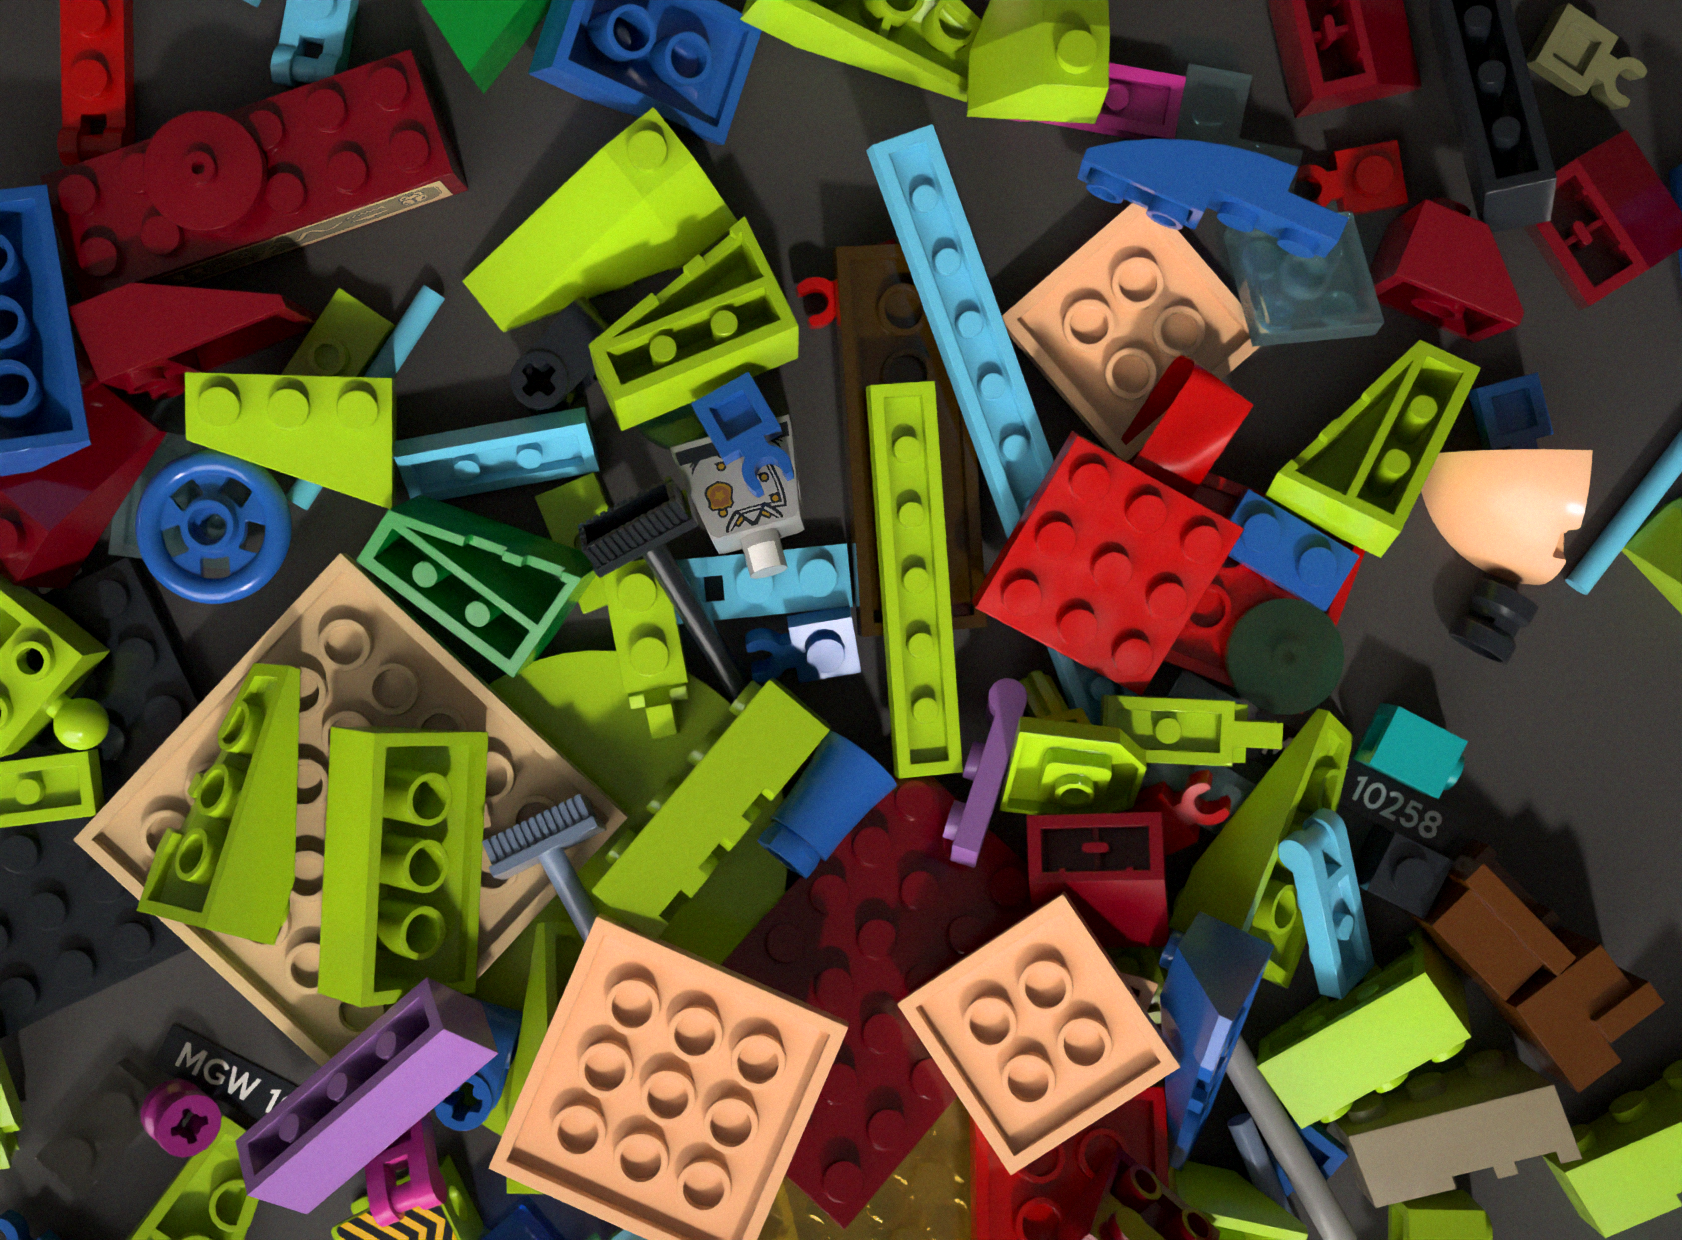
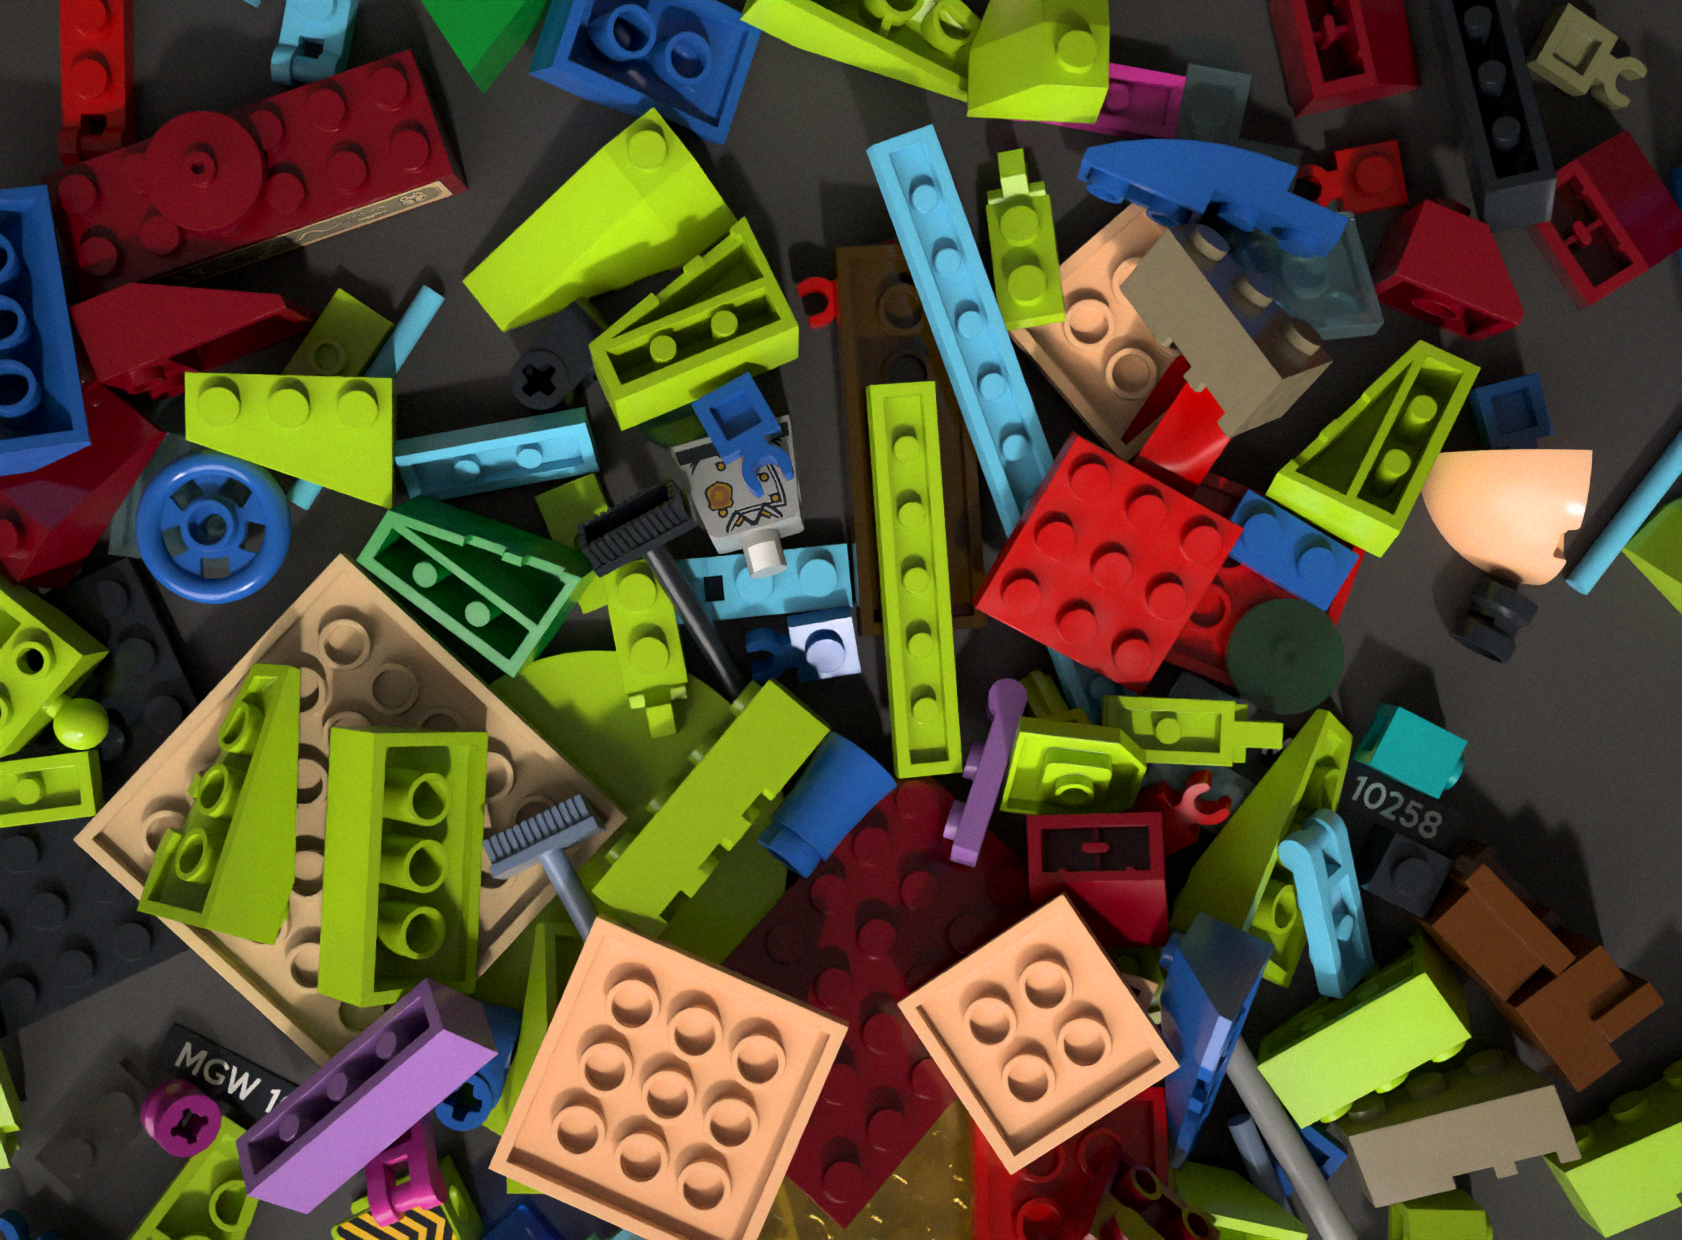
none -> lime hinge [986,148,1067,331]
none -> dark tan wedge [1119,223,1334,438]

